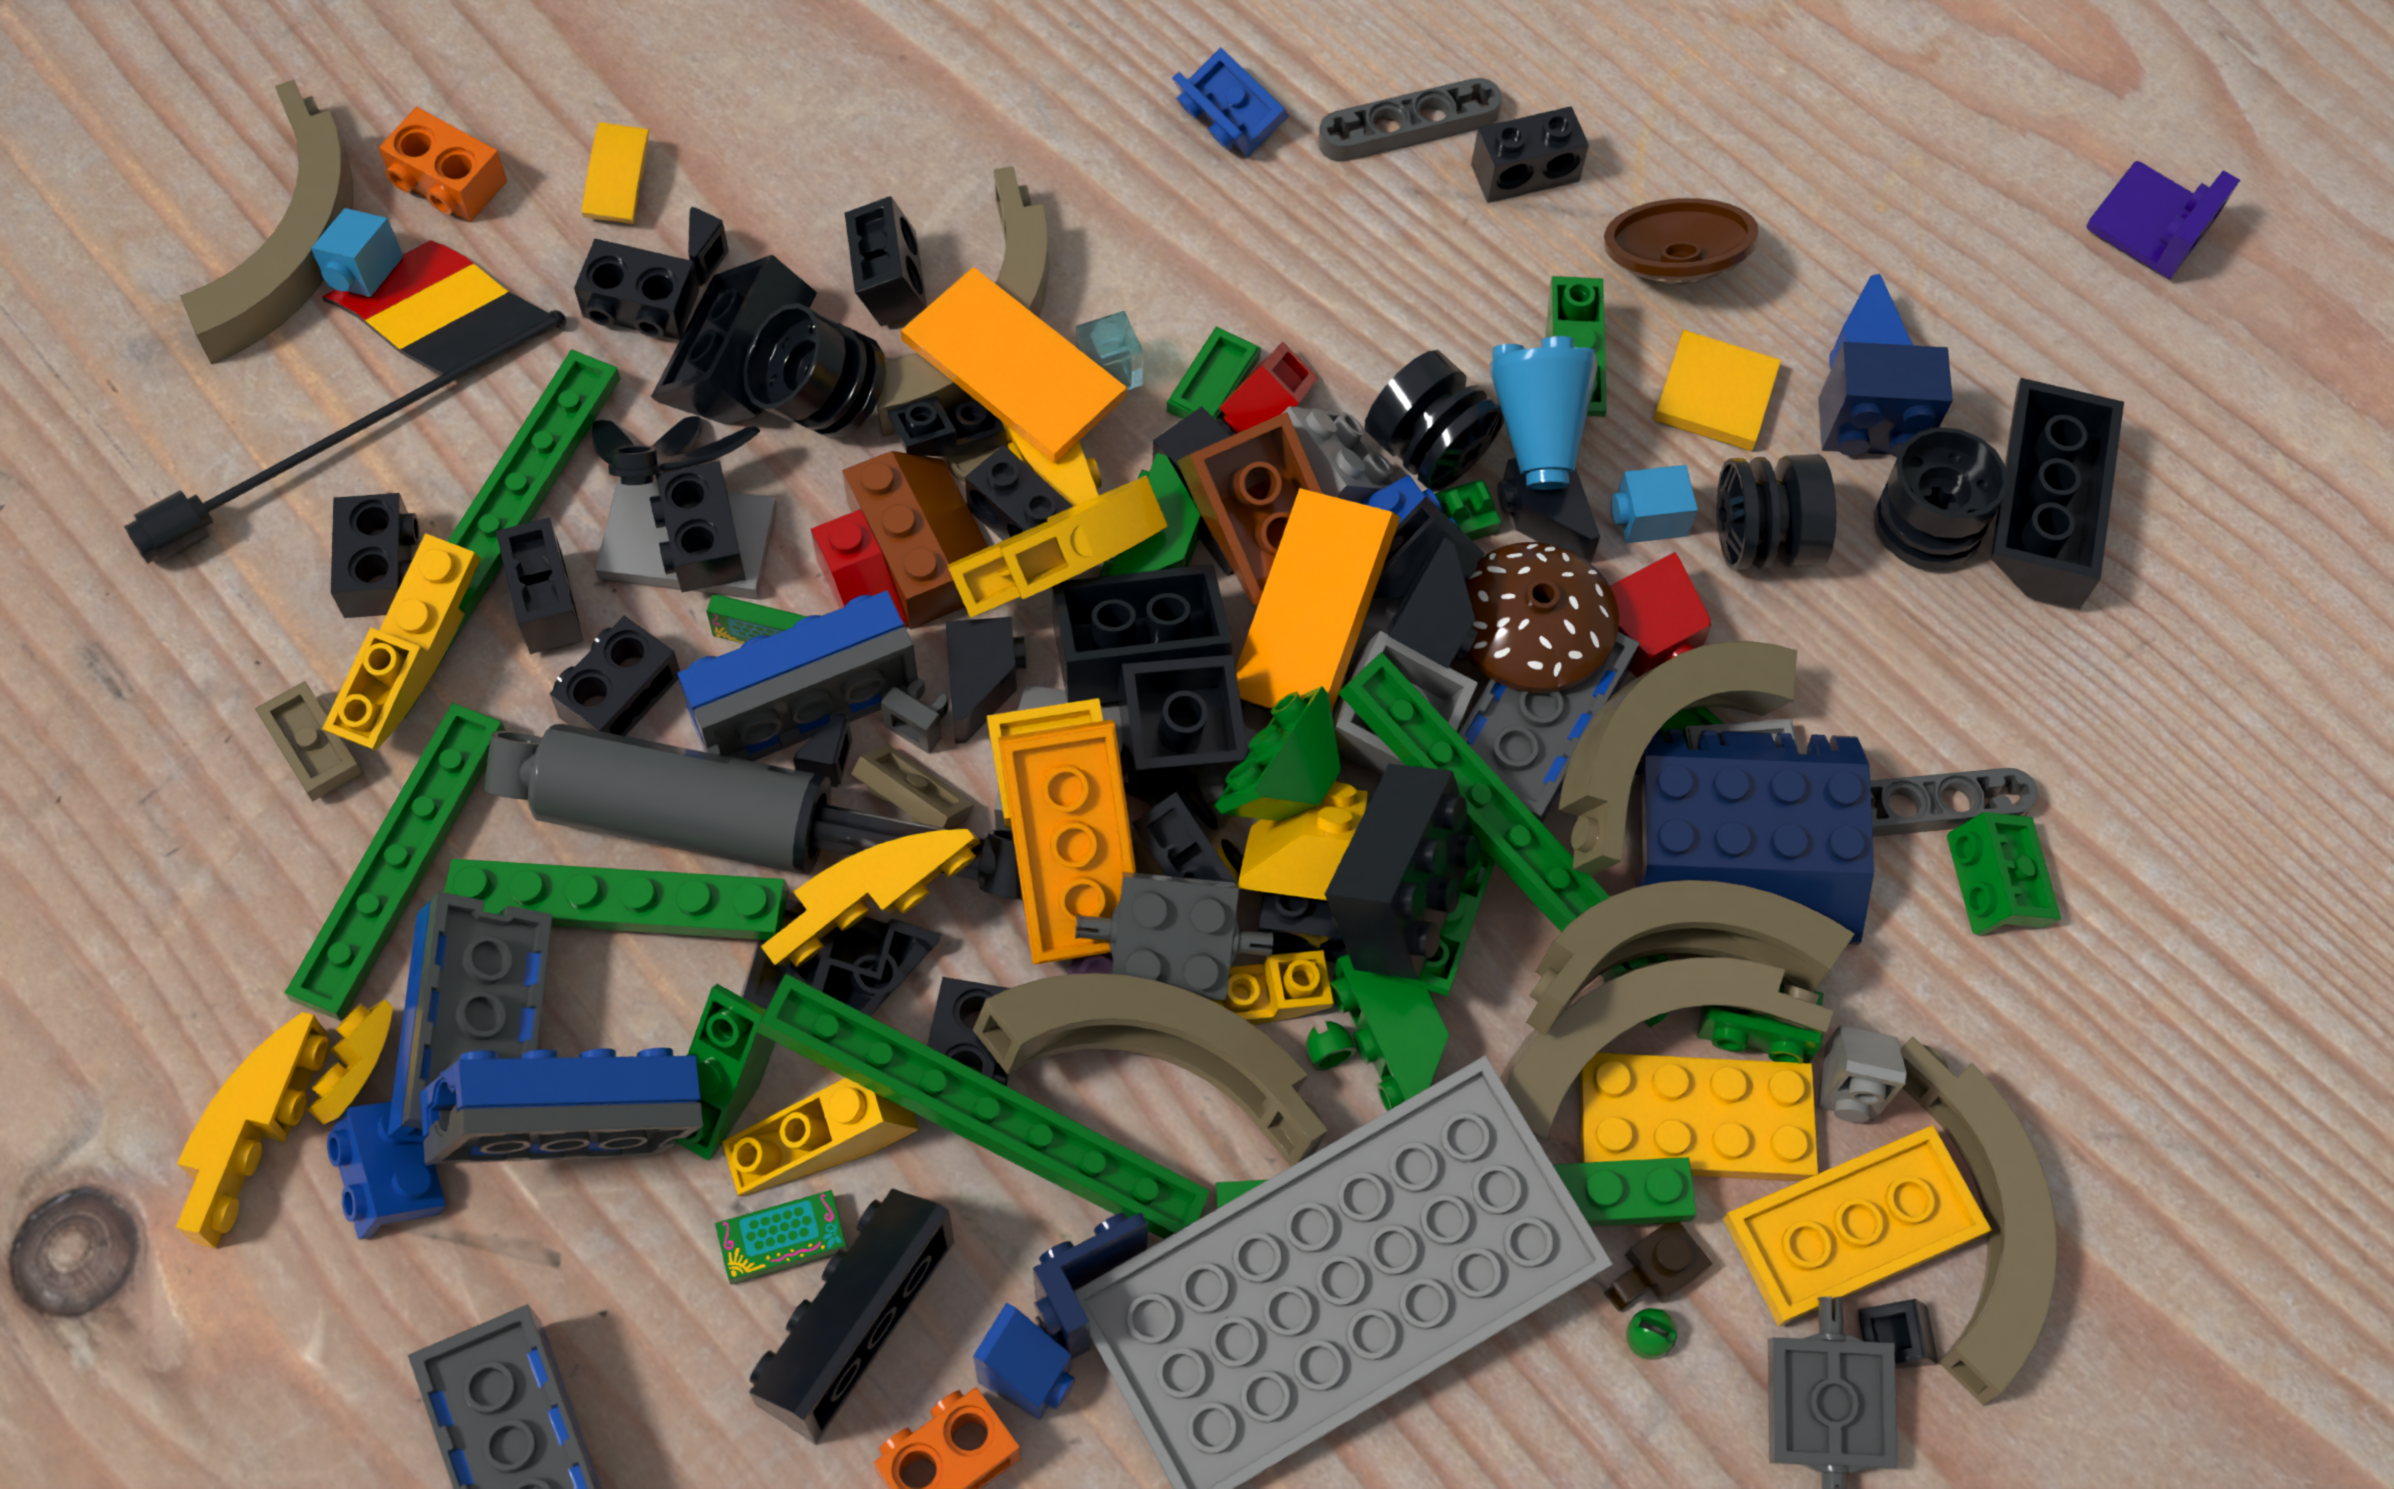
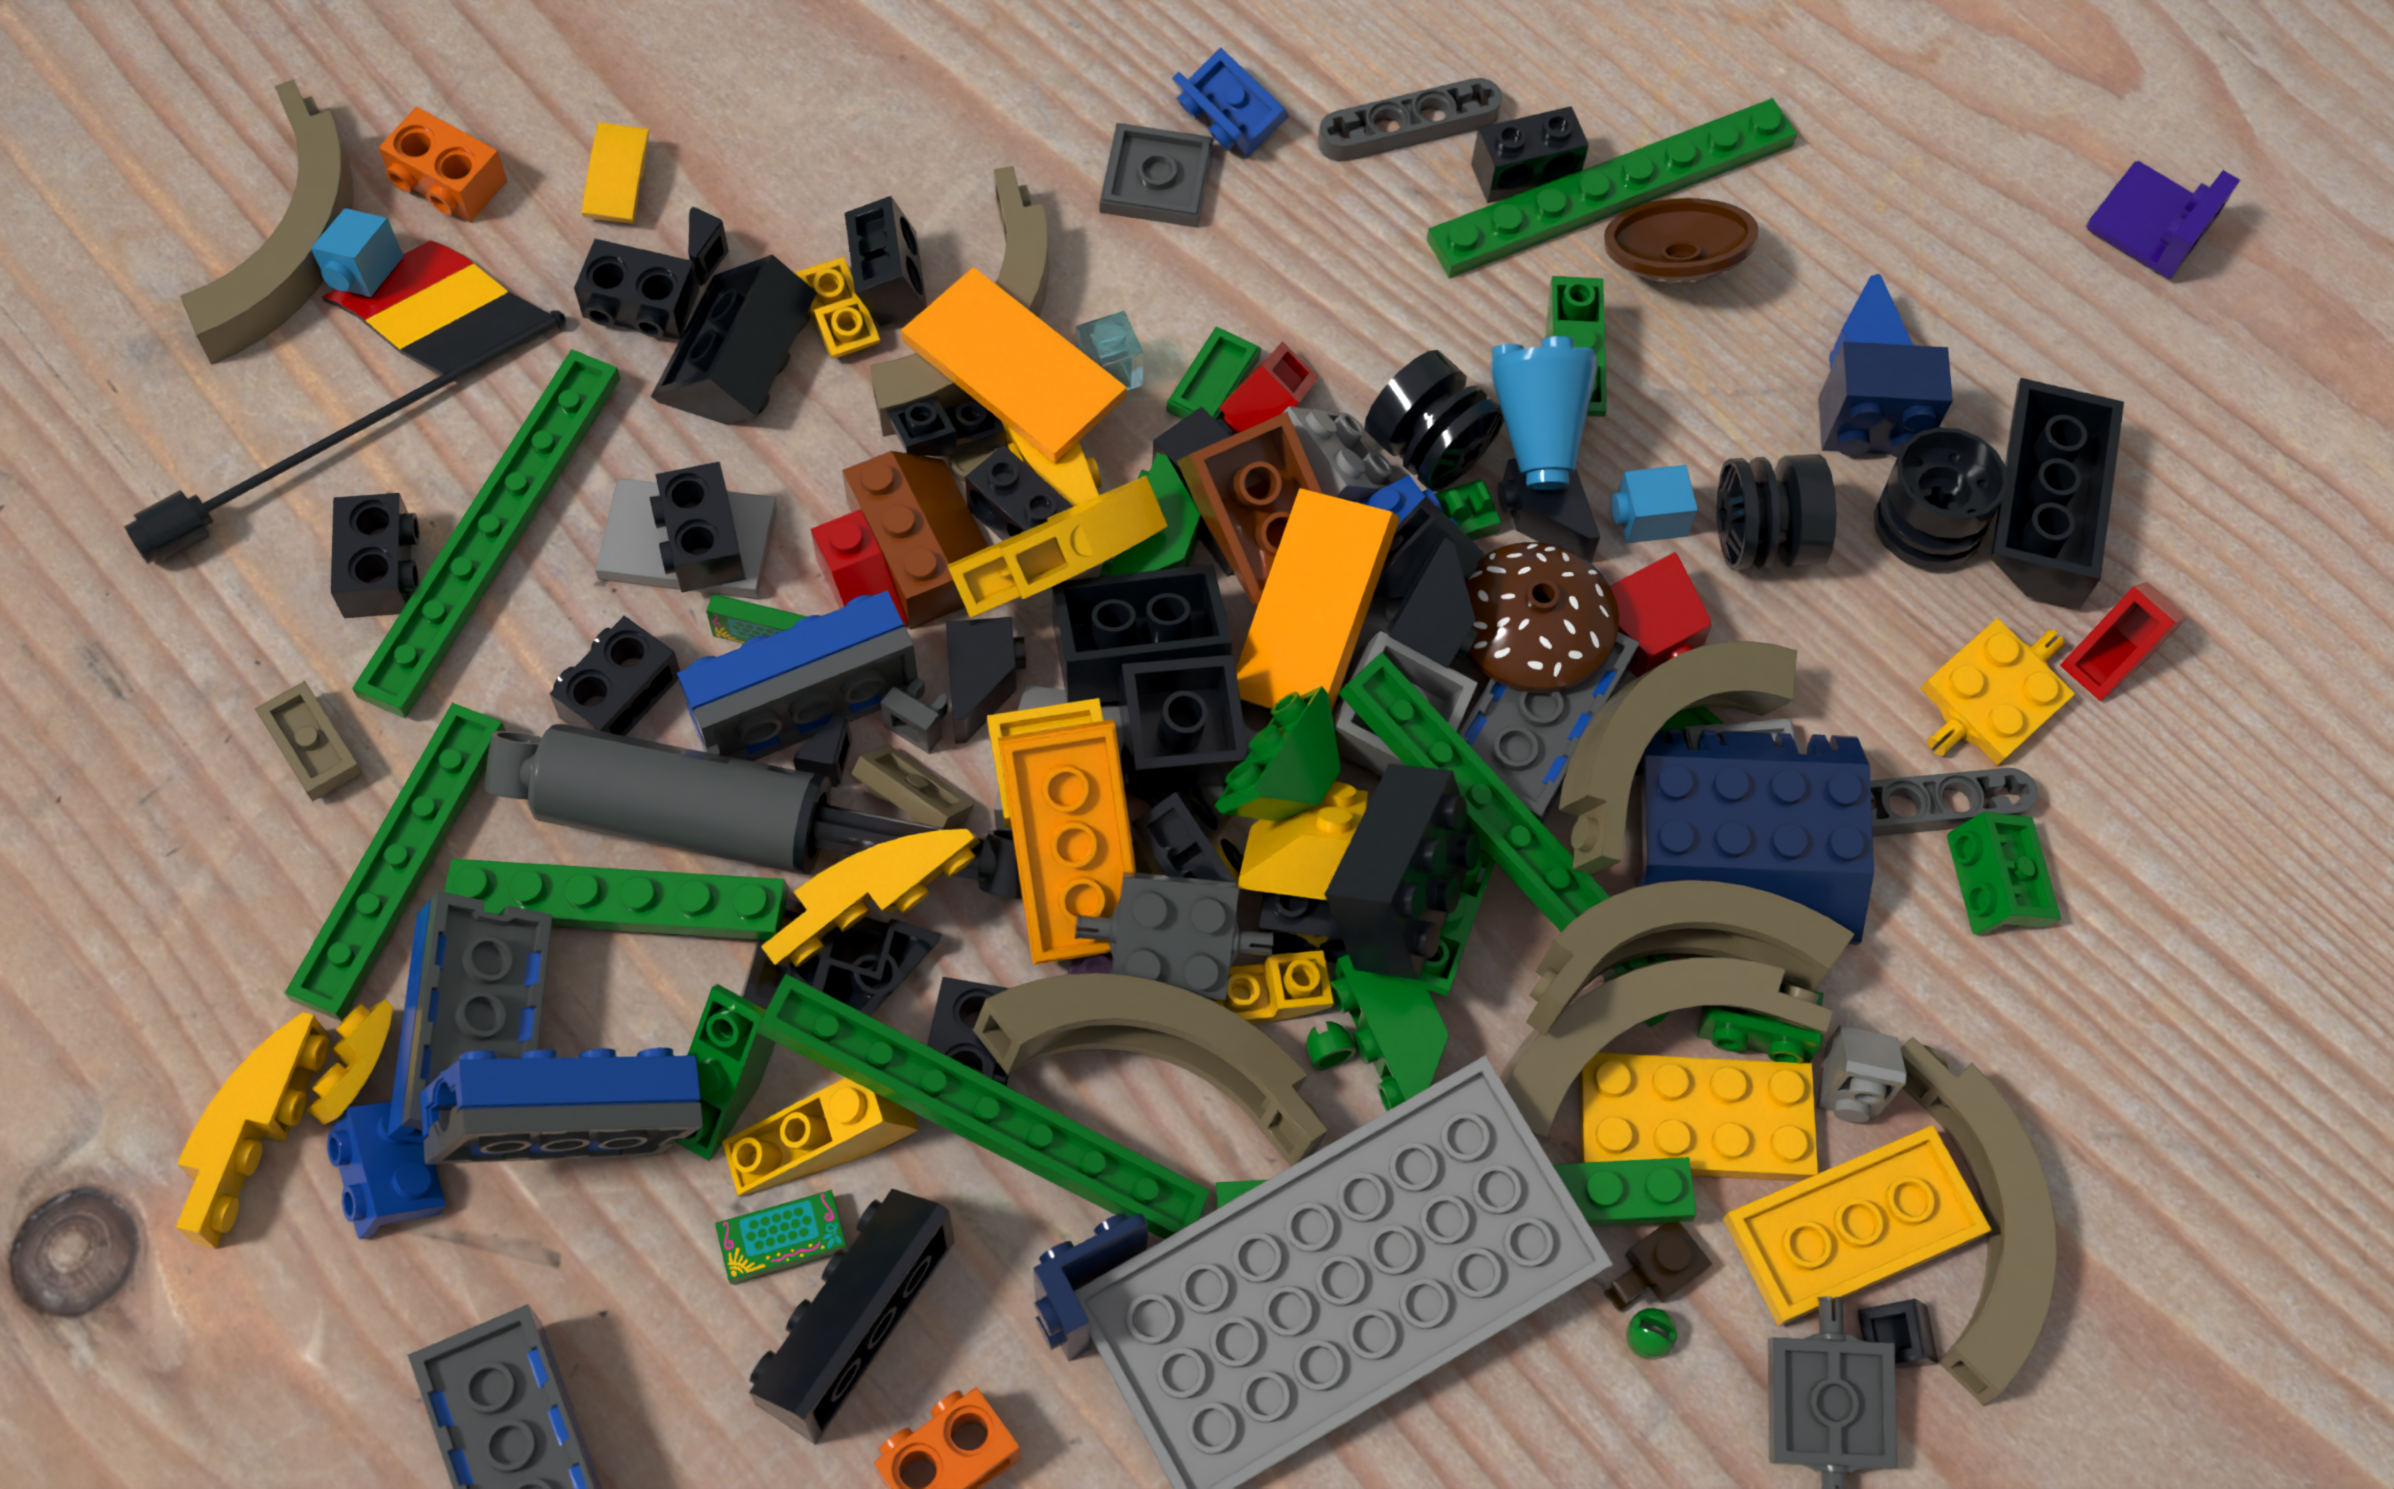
yellow slope [322,533,481,751] -> none
black brick [496,517,584,654] -> none
black plant [592,416,760,485] -> none
black wheel [743,303,886,439] -> none
blue slope [973,1302,1076,1420] -> none
yellow tile [1653,329,1781,451] -> none
none -> yellow slope [796,256,880,359]
none -> dark grey tile [1100,123,1214,228]
none -> green plate [1426,98,1797,278]
none -> yellow plate [1919,617,2075,766]
none -> red slope [2060,582,2188,702]

